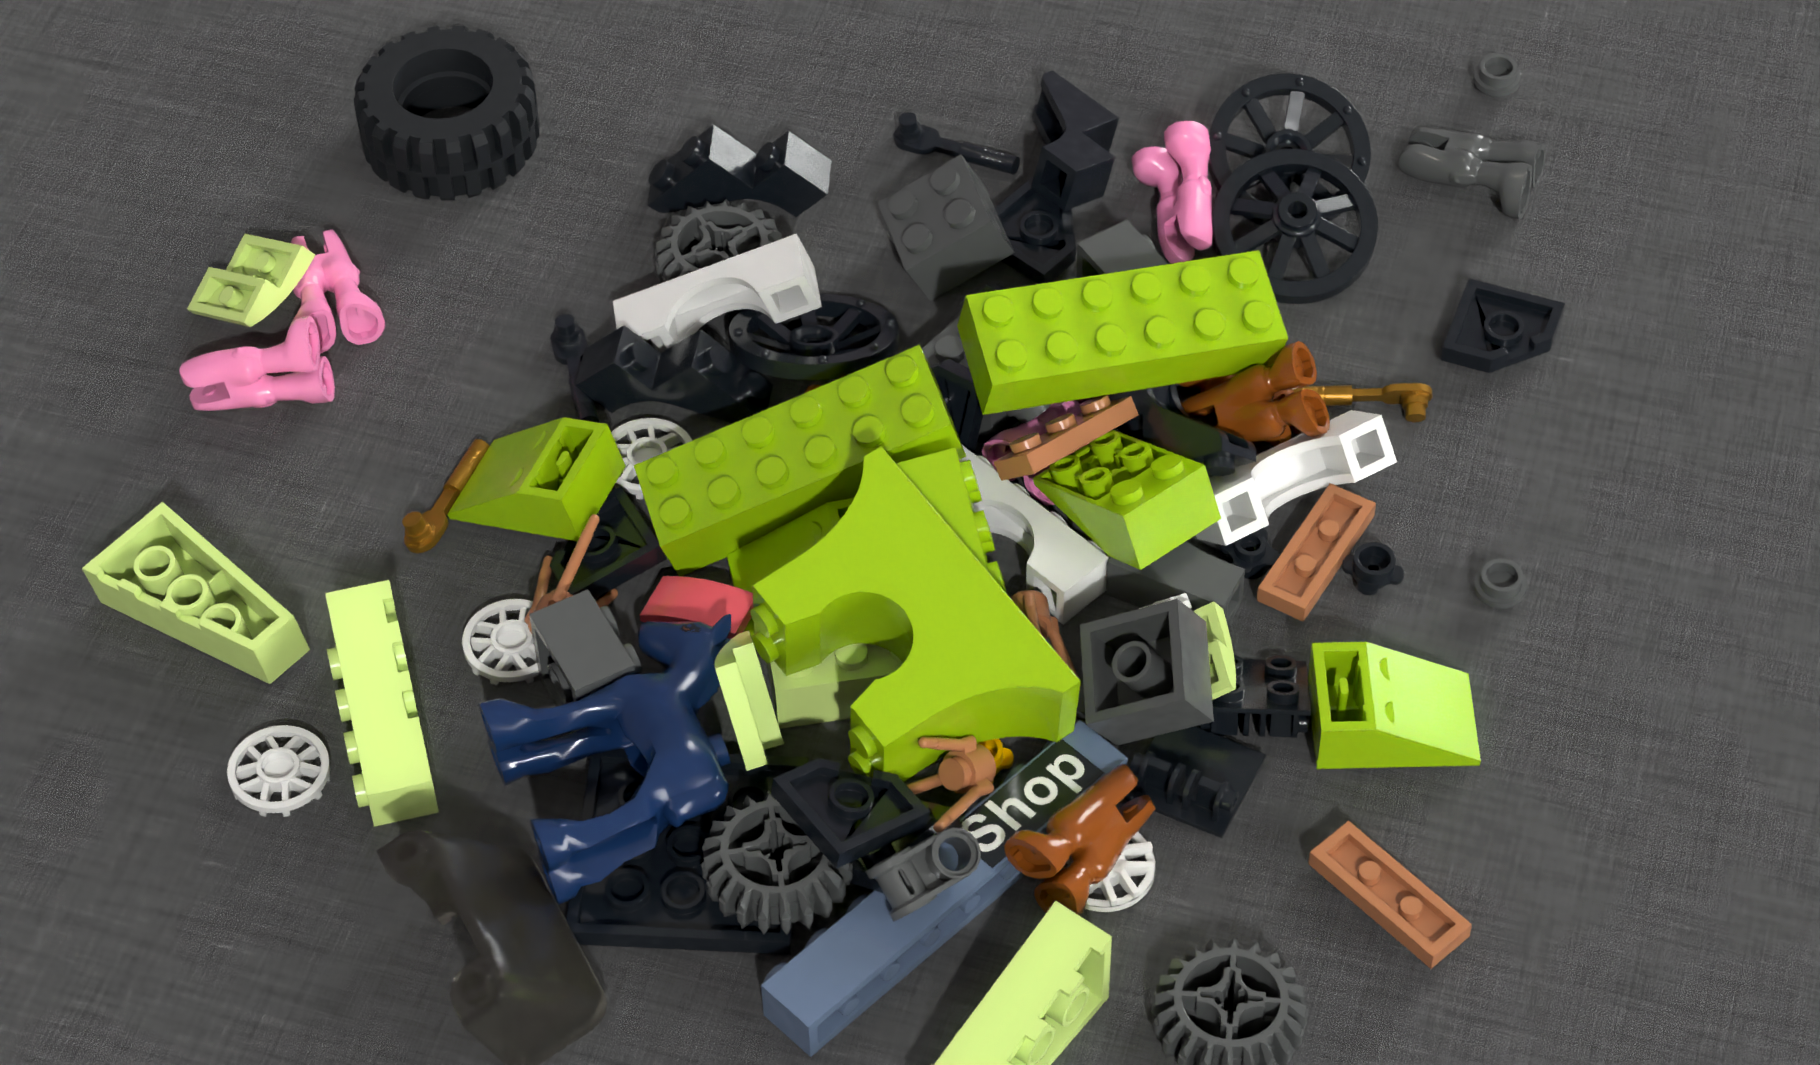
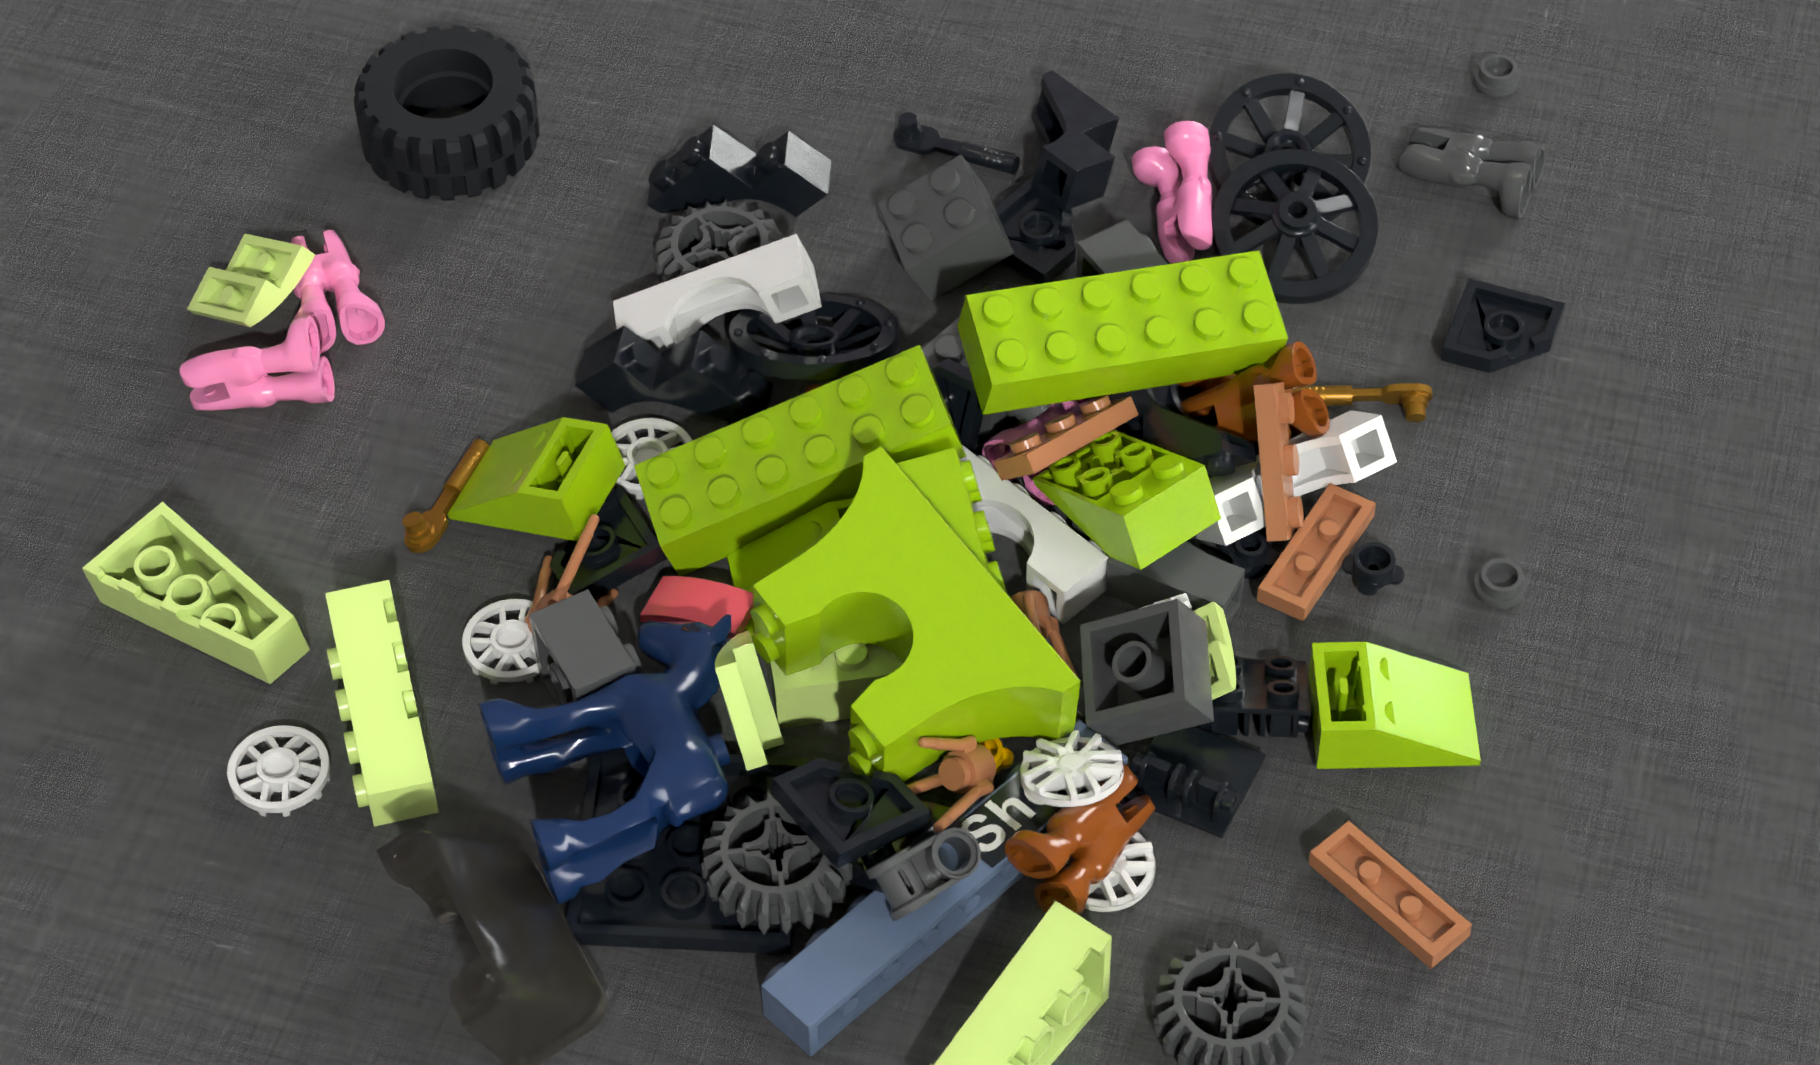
black piece [550,314,599,423] -> none
none -> white wheel [1019,730,1124,807]
none -> nougat plate [1253,382,1304,542]

